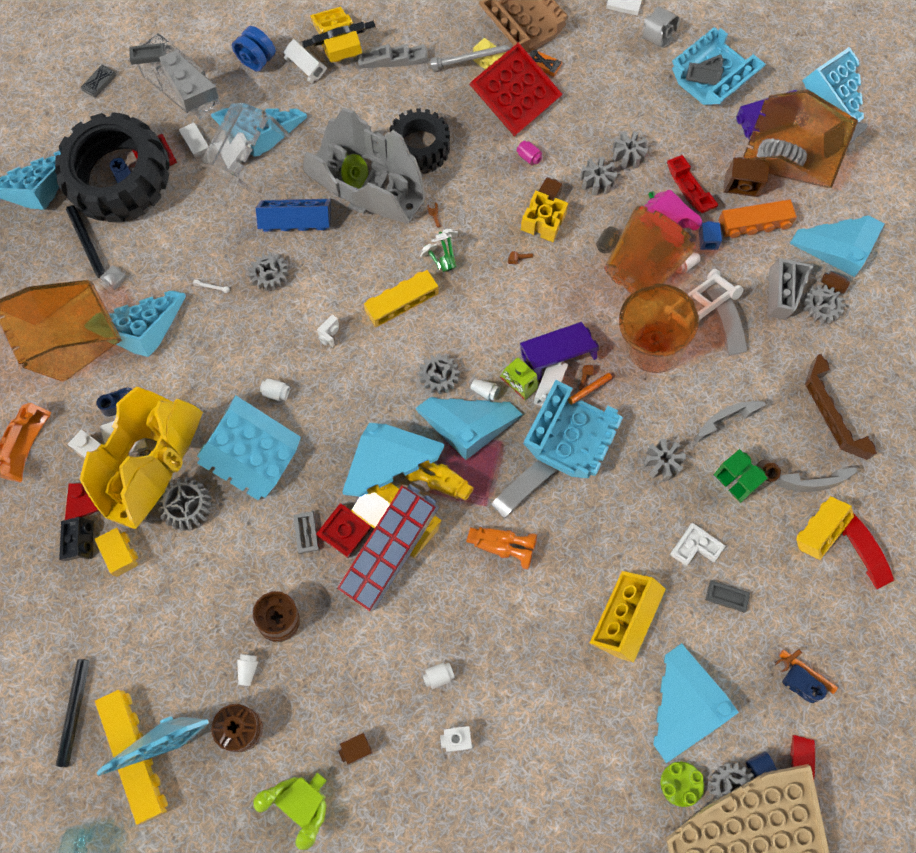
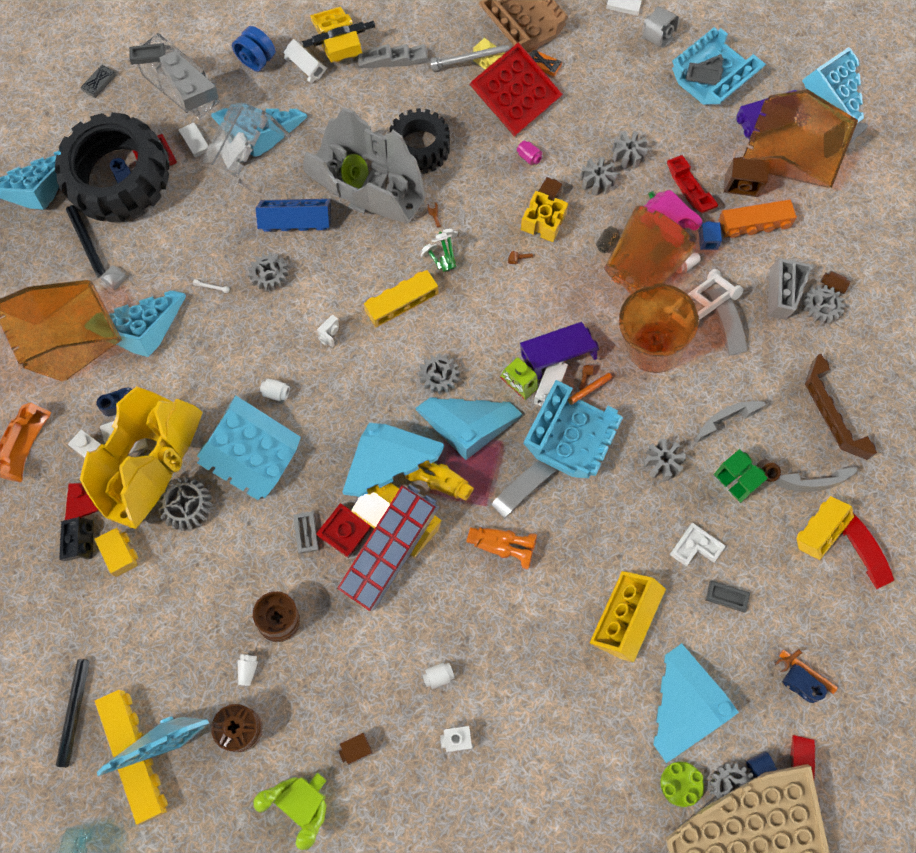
white cone [471,379,500,401] -> none
light grey gear [757,138,807,171] -> none
medium azure slope [790,215,885,277] -> none

